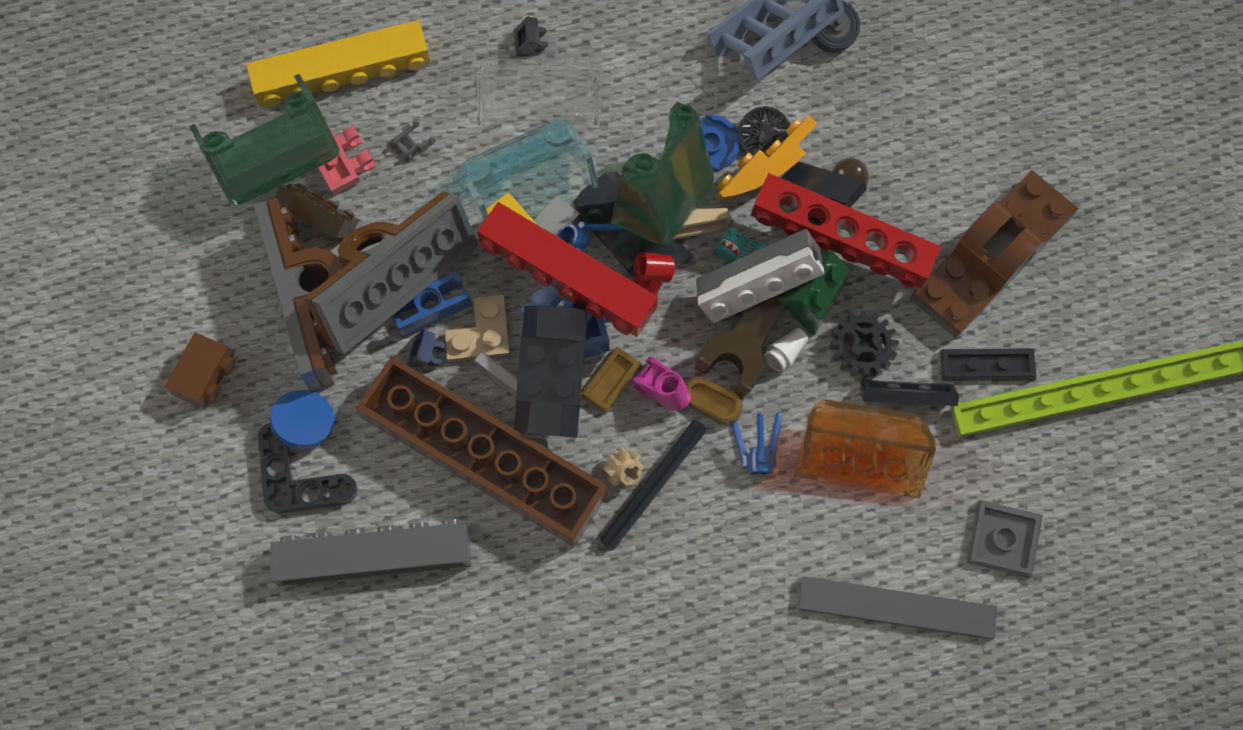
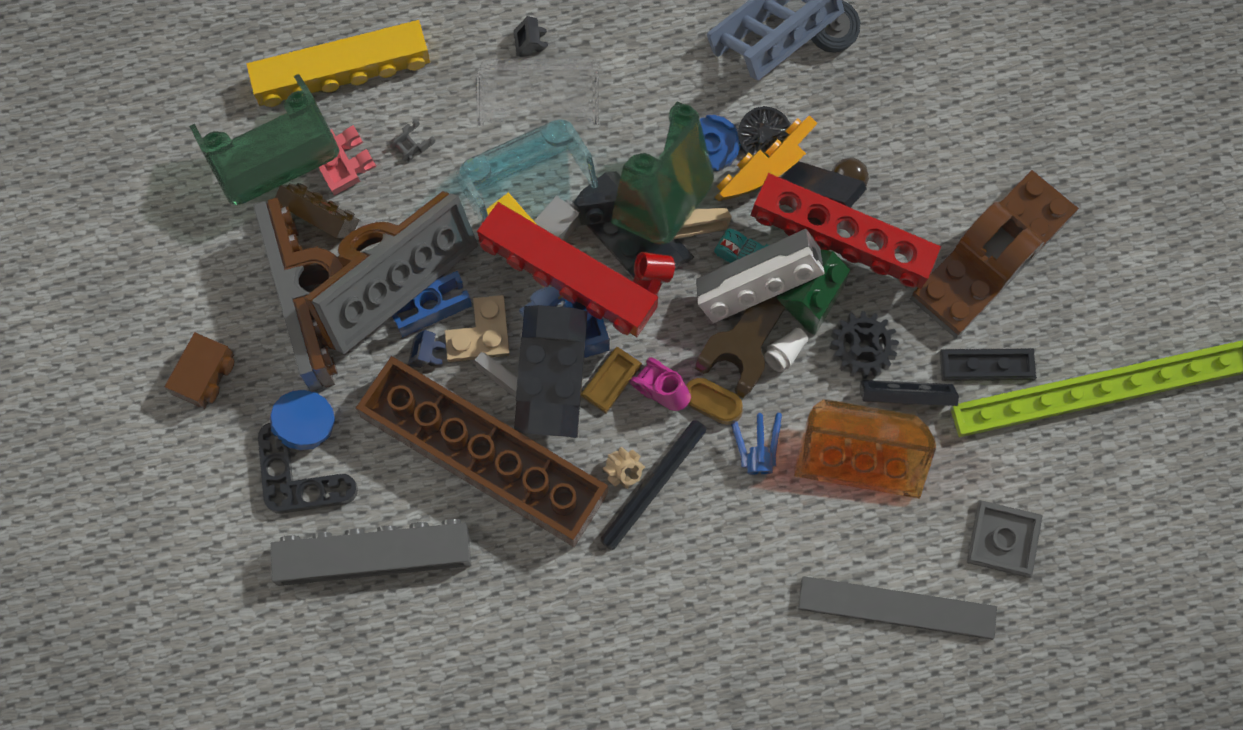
blue plant [557,222,621,253] -> none

